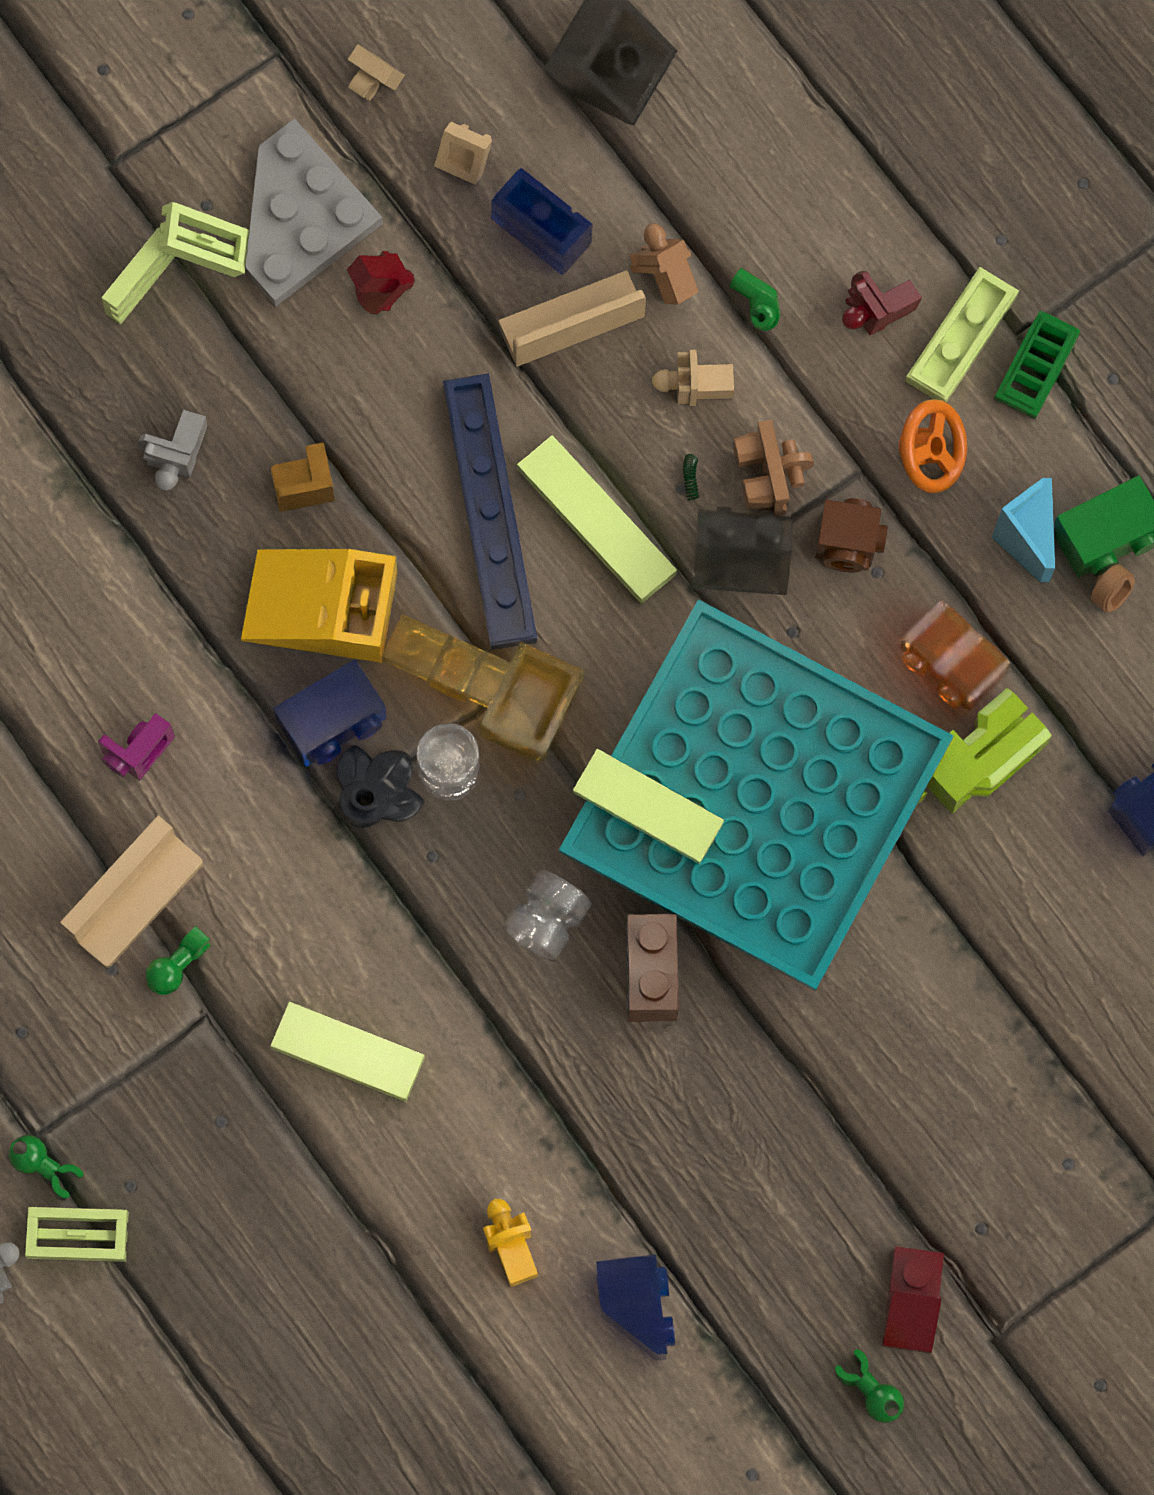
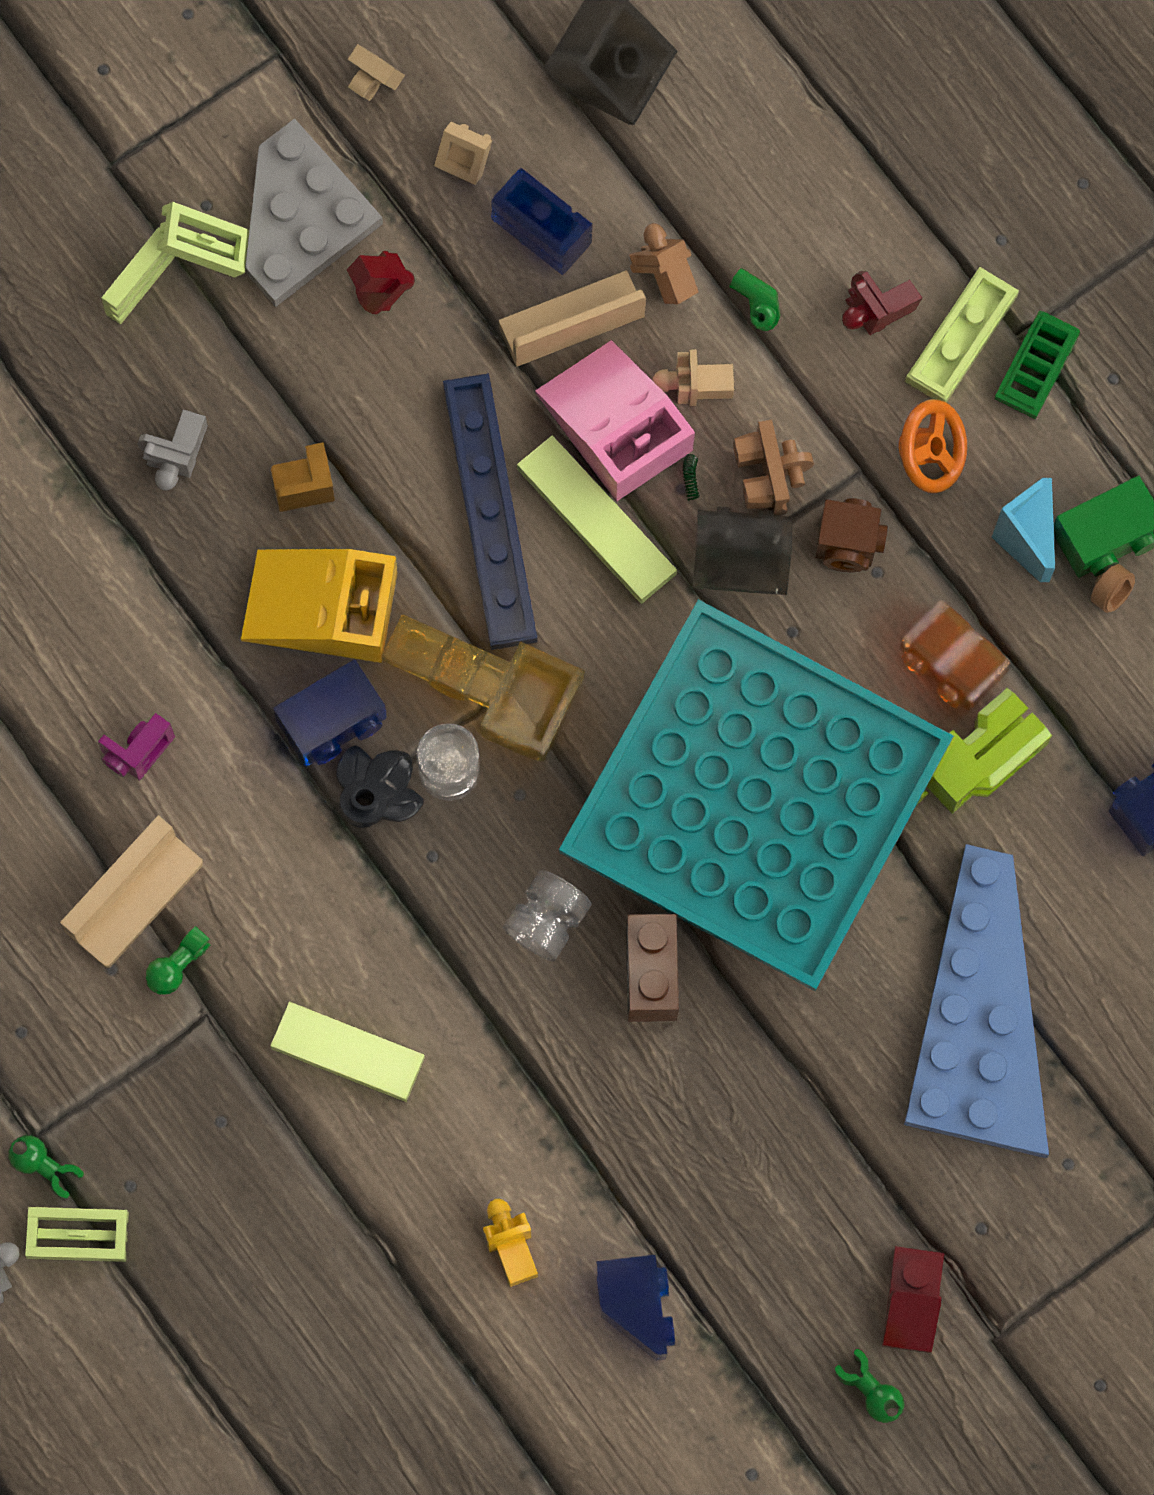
yellowish green tile [573,749,724,864] -> none
none -> bright pink slope [535,340,695,502]
none -> medium blue wing [904,844,1049,1158]

